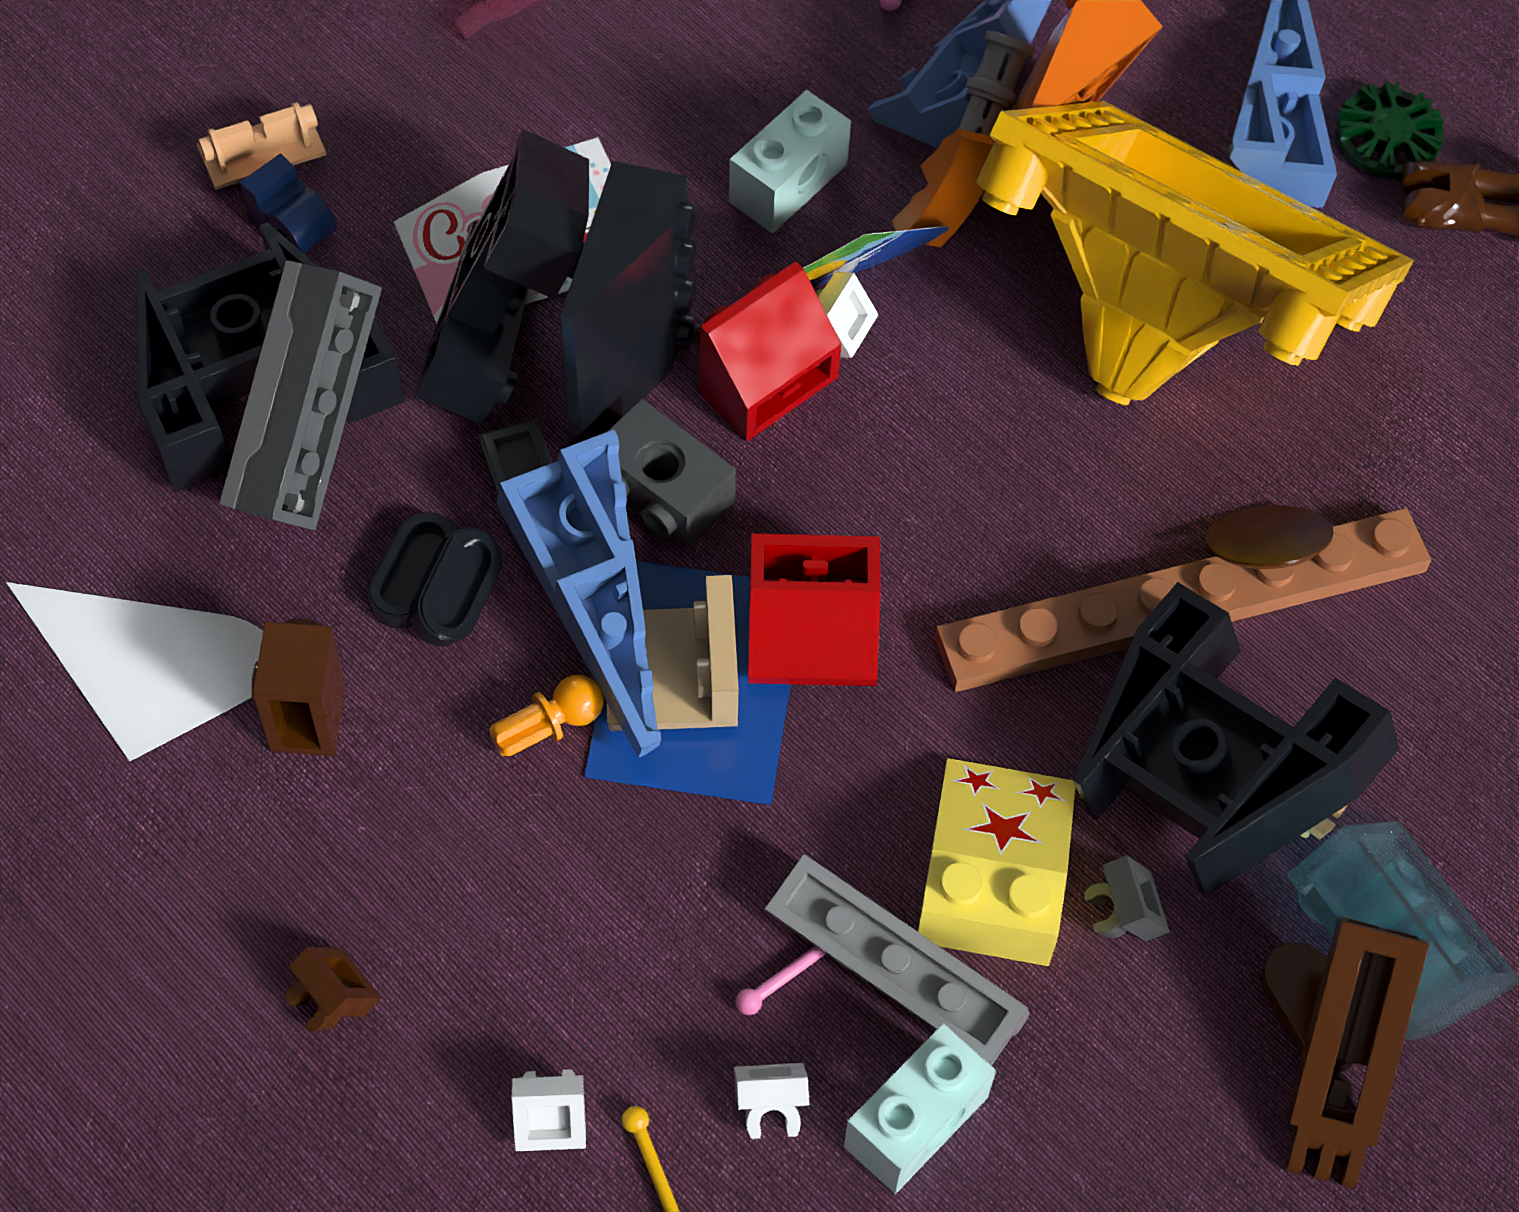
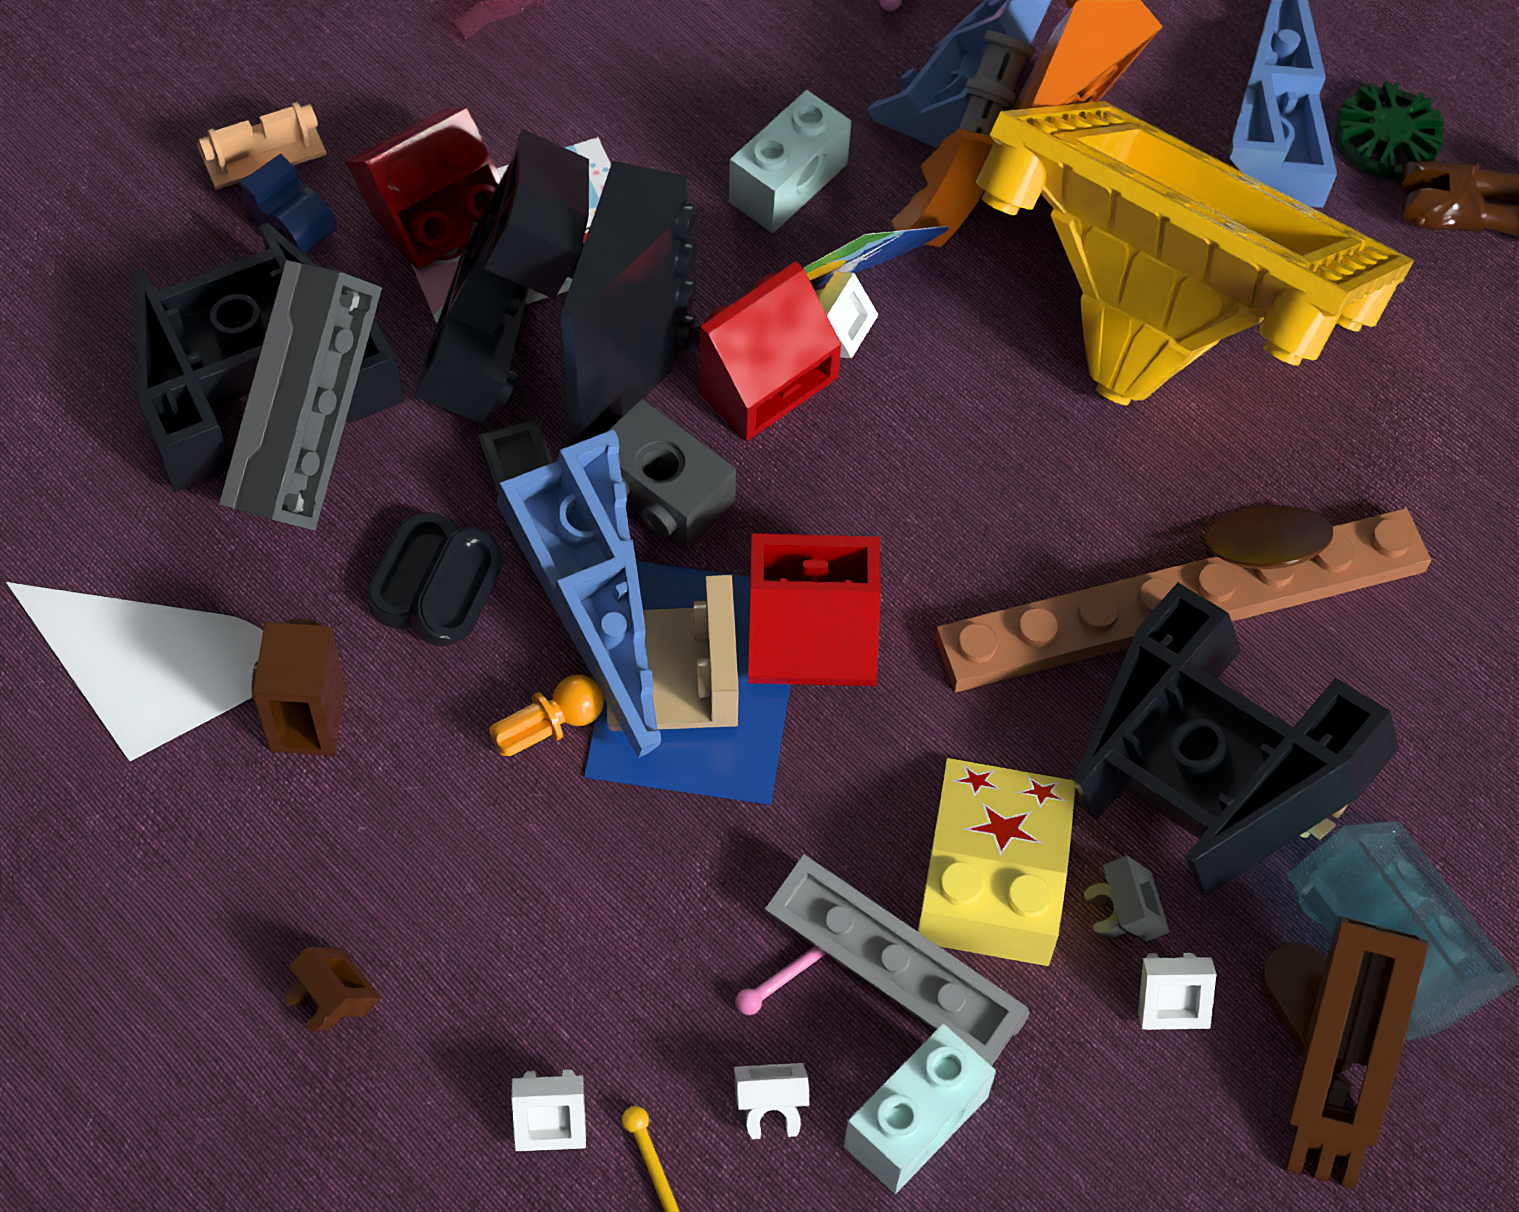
none -> red slope [345,108,501,269]
none -> white tile [1138,953,1216,1030]

